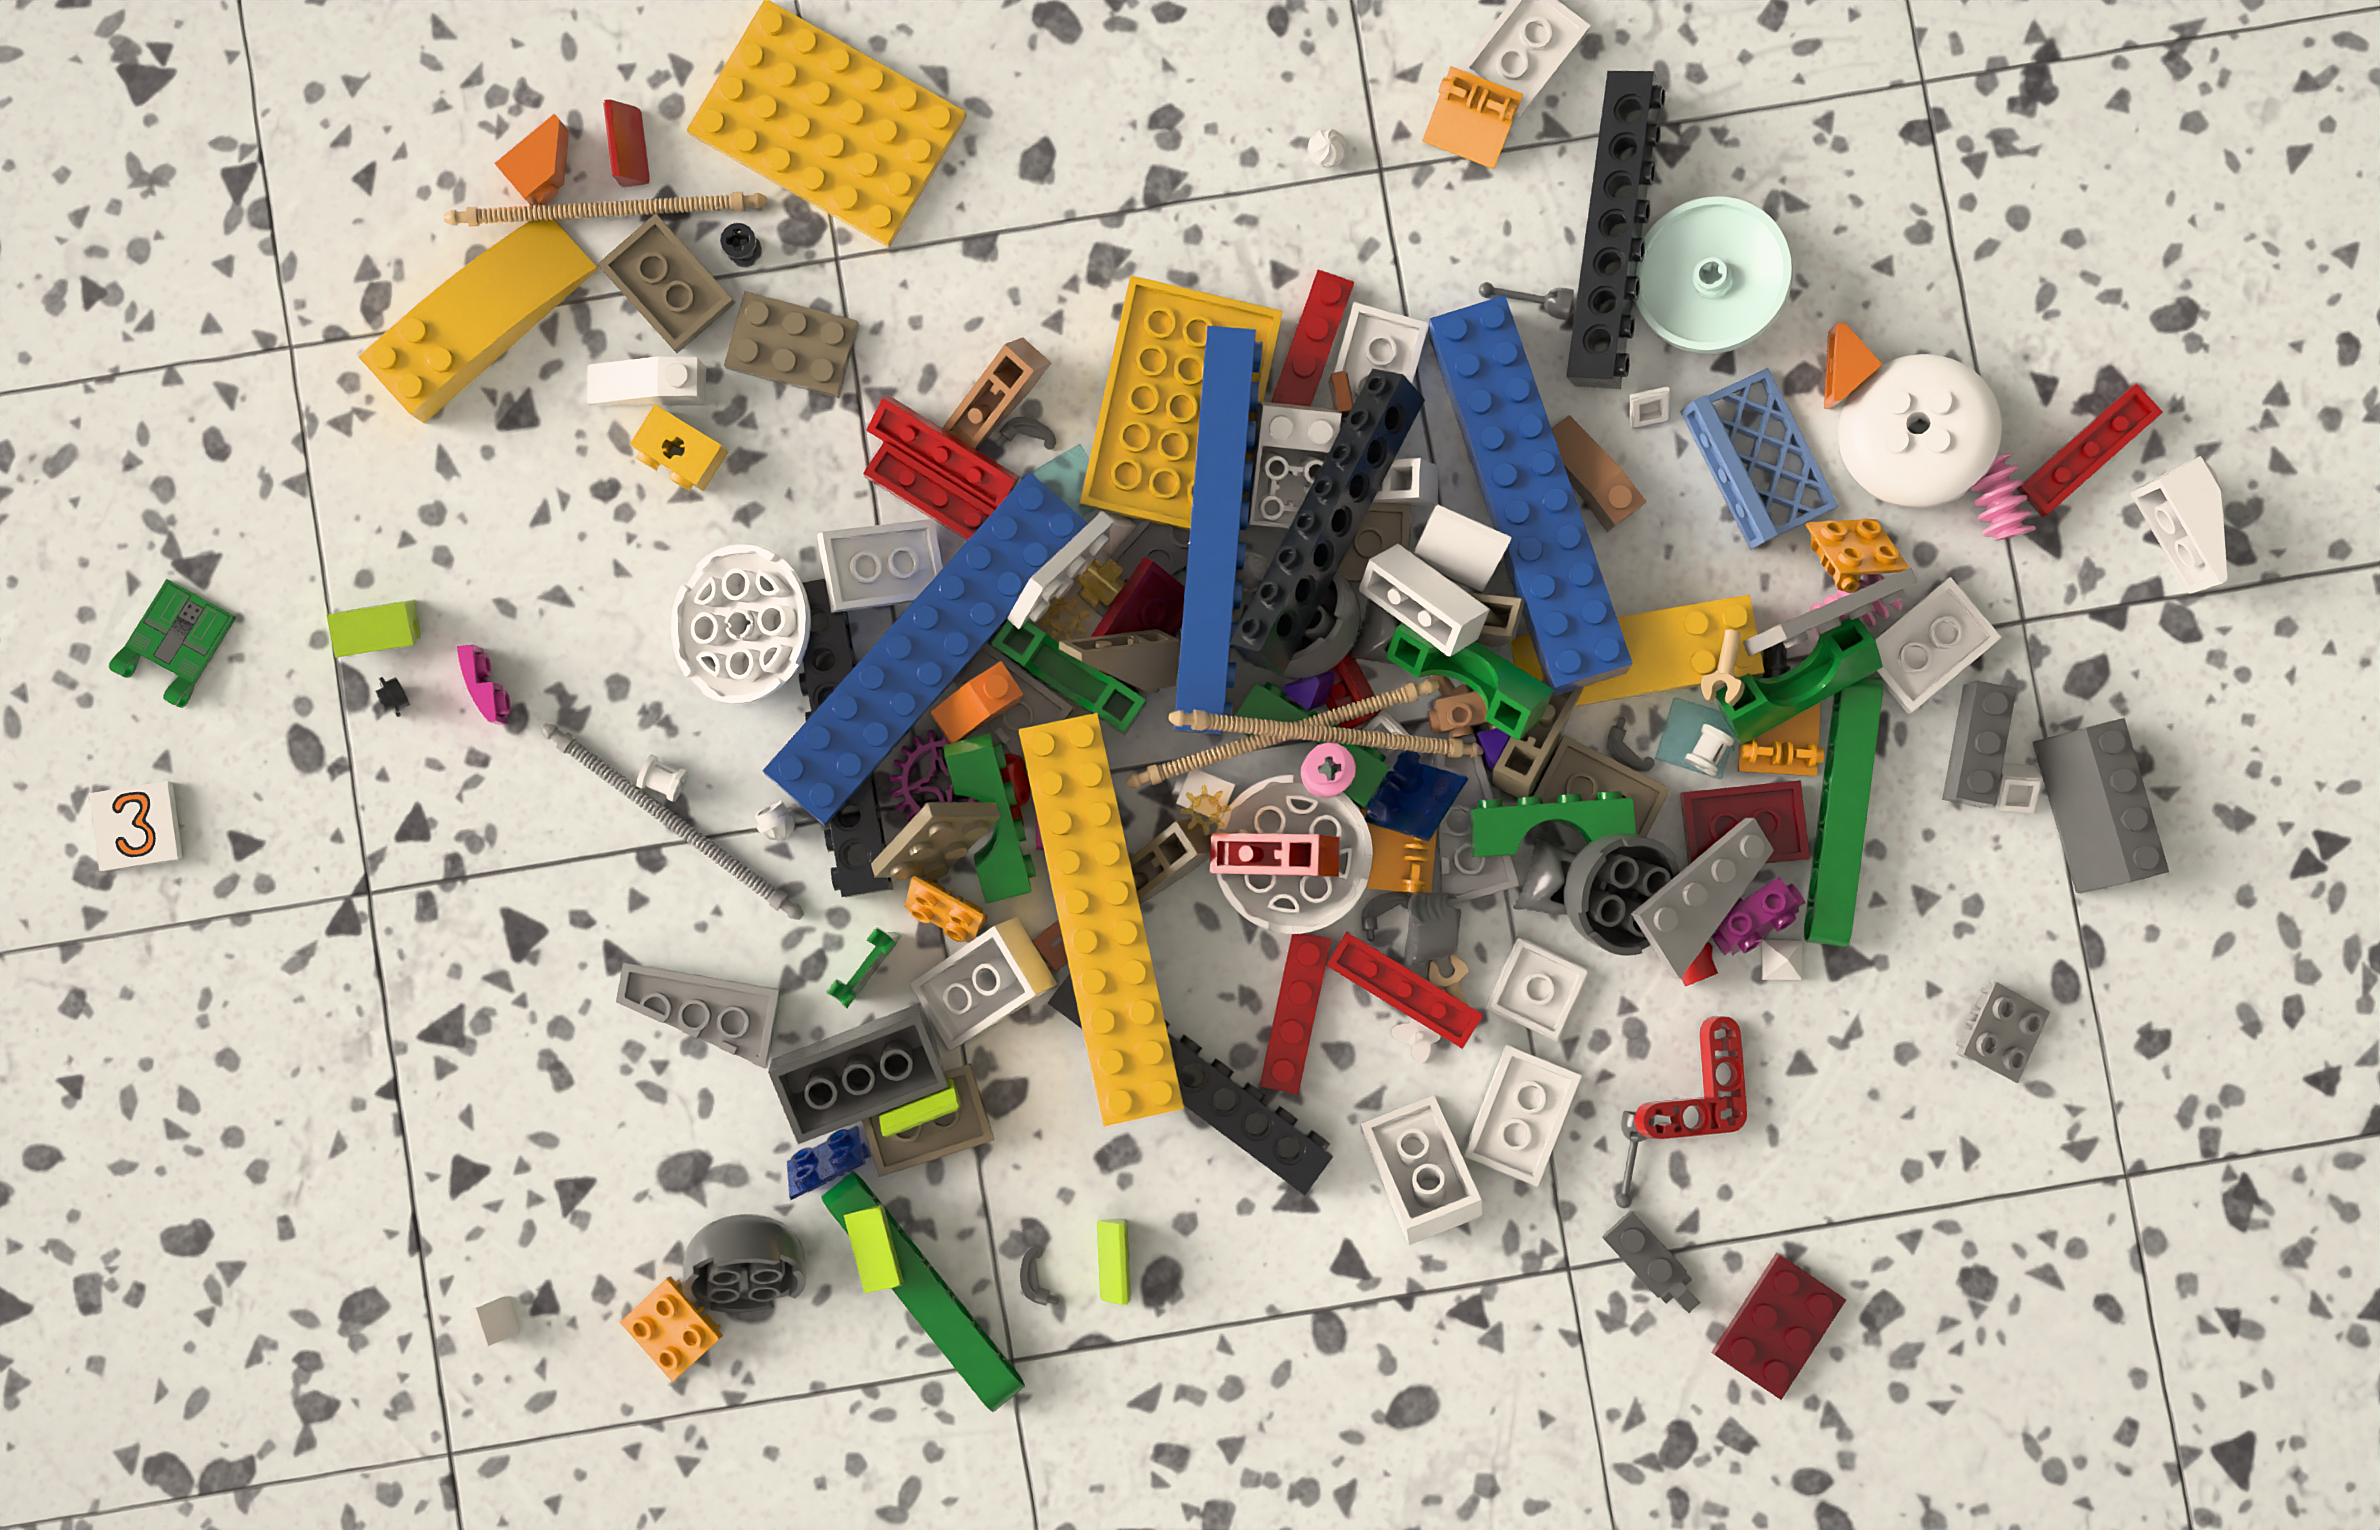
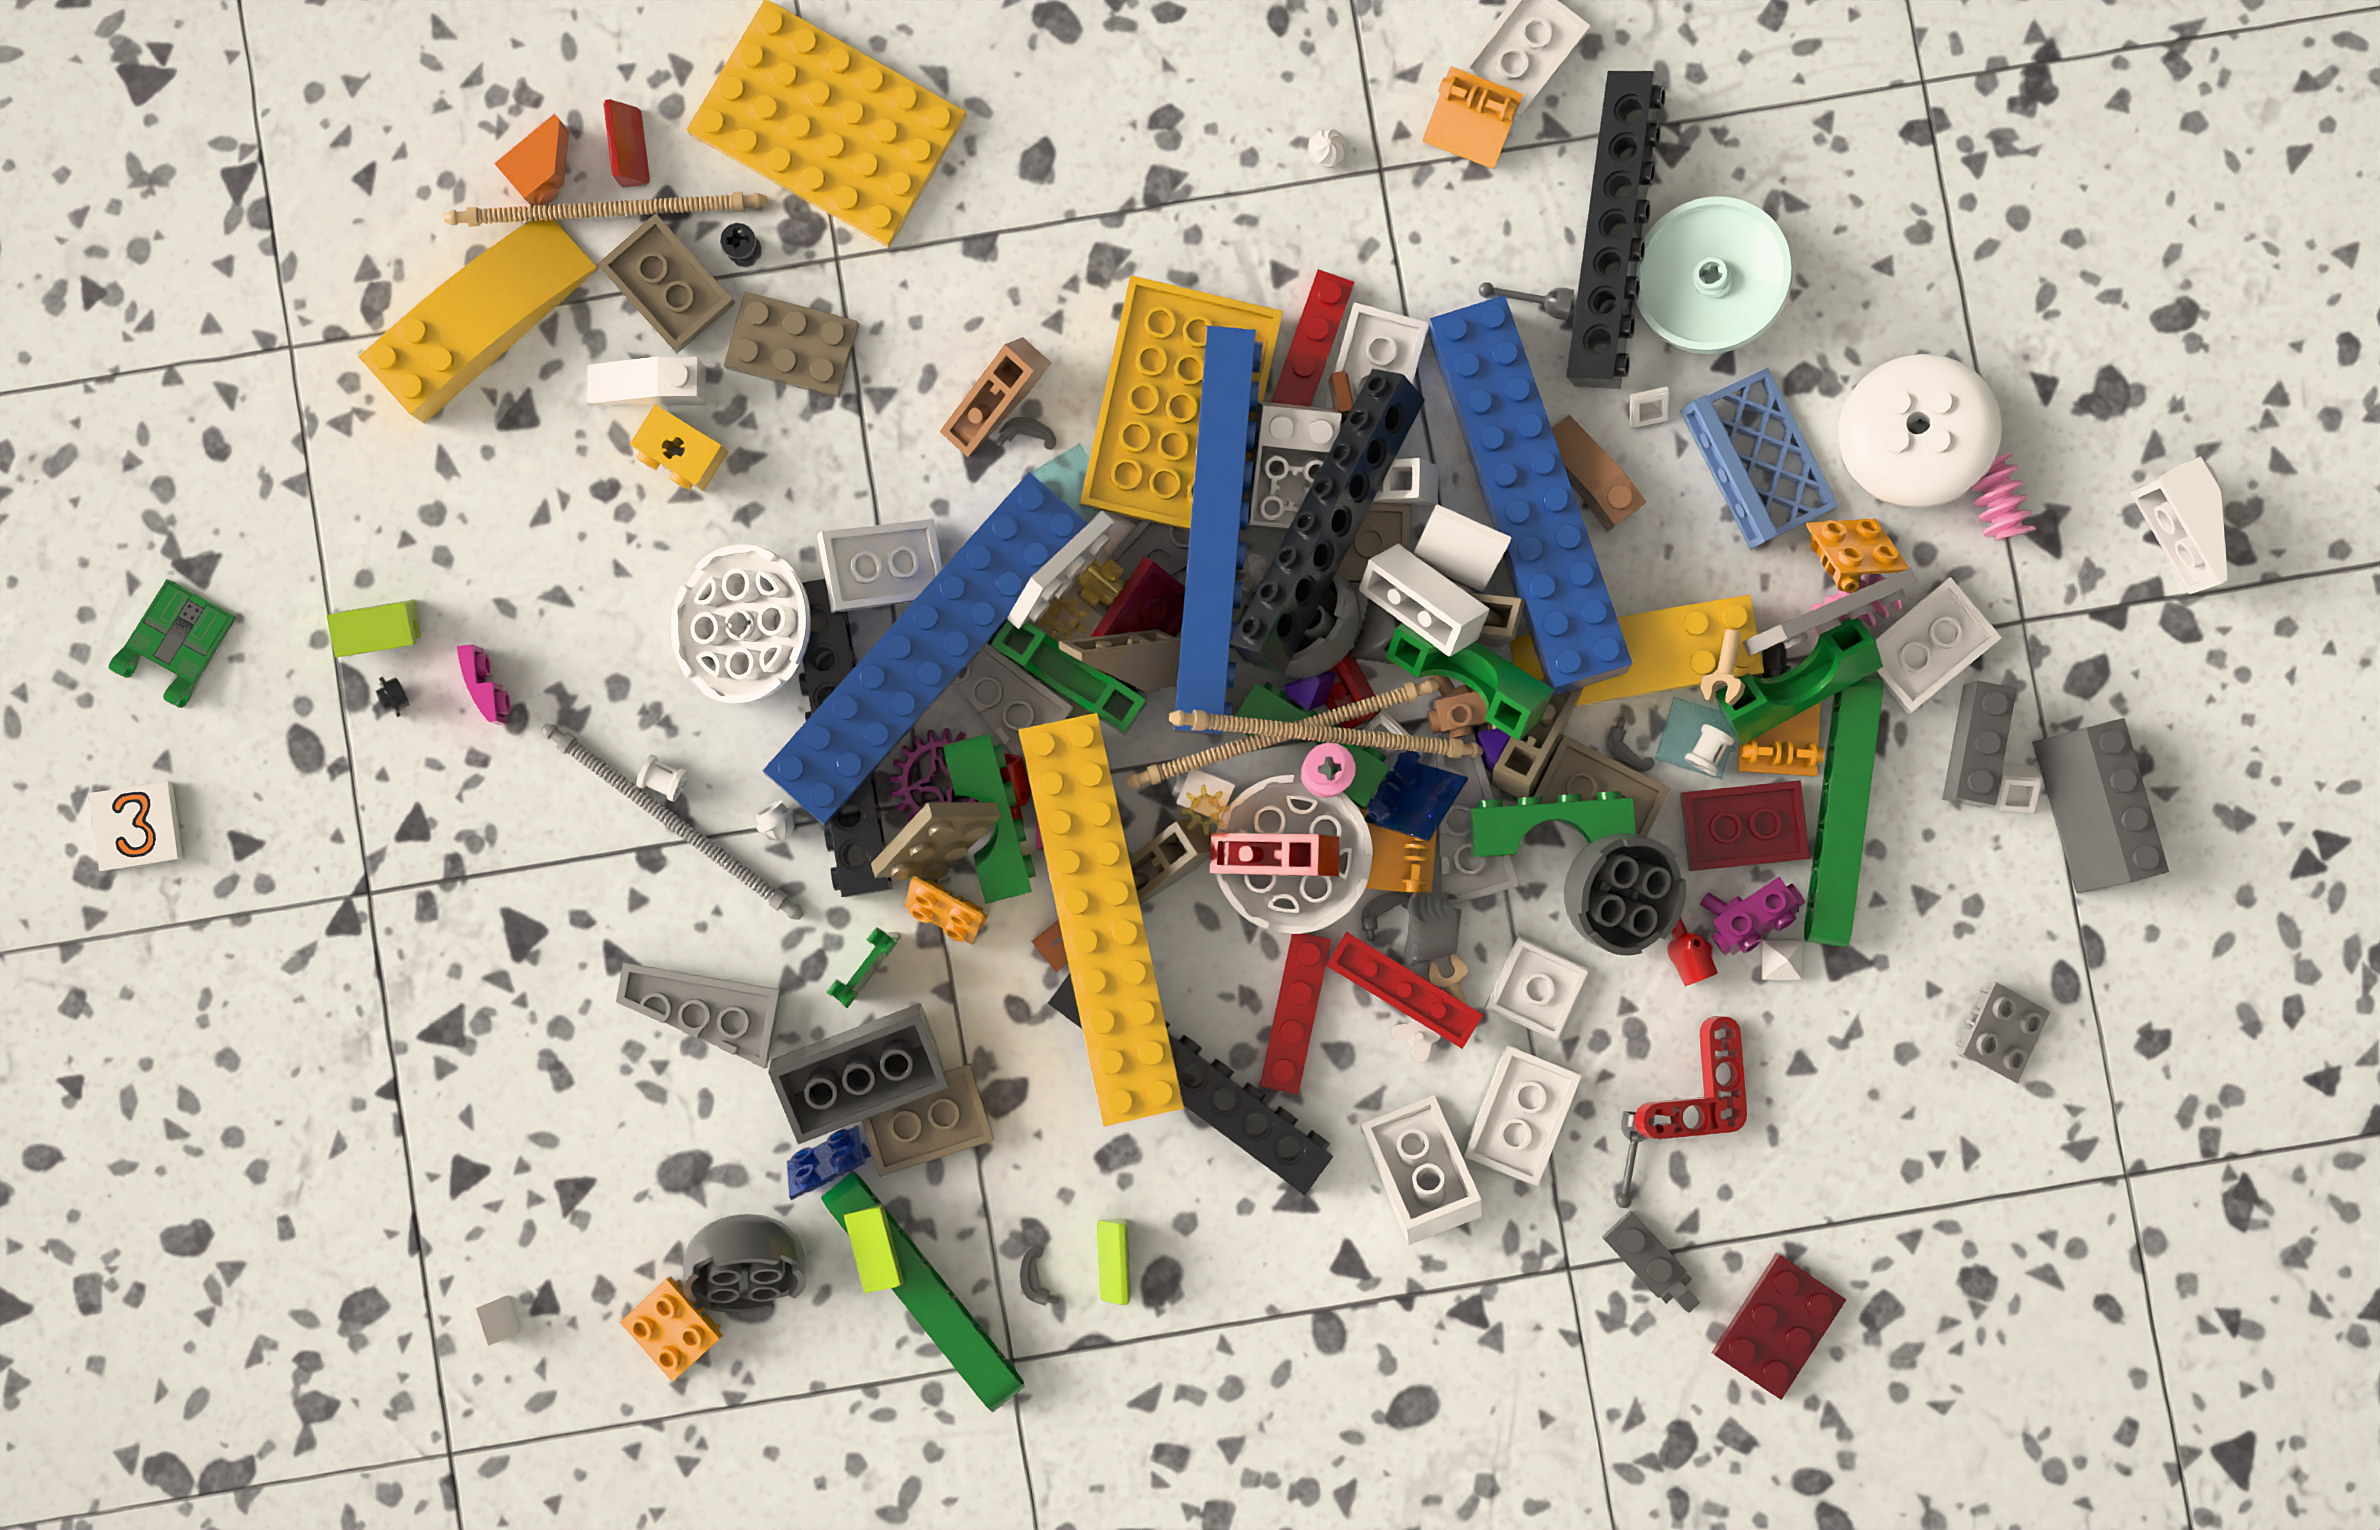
red plate [863,441,995,541] -> none
red plate [866,395,1020,509] -> none
lime slope [879,1079,963,1138] -> none
white slope [910,917,1058,1051] -> none
orange slope [930,661,1023,743] -> none
dark grey hair [1513,837,1577,915] -> none
light grey wing [1631,818,1774,979] -> none
orange slope [1824,323,1883,409] -> none
red plate [2017,383,2163,517] -> none

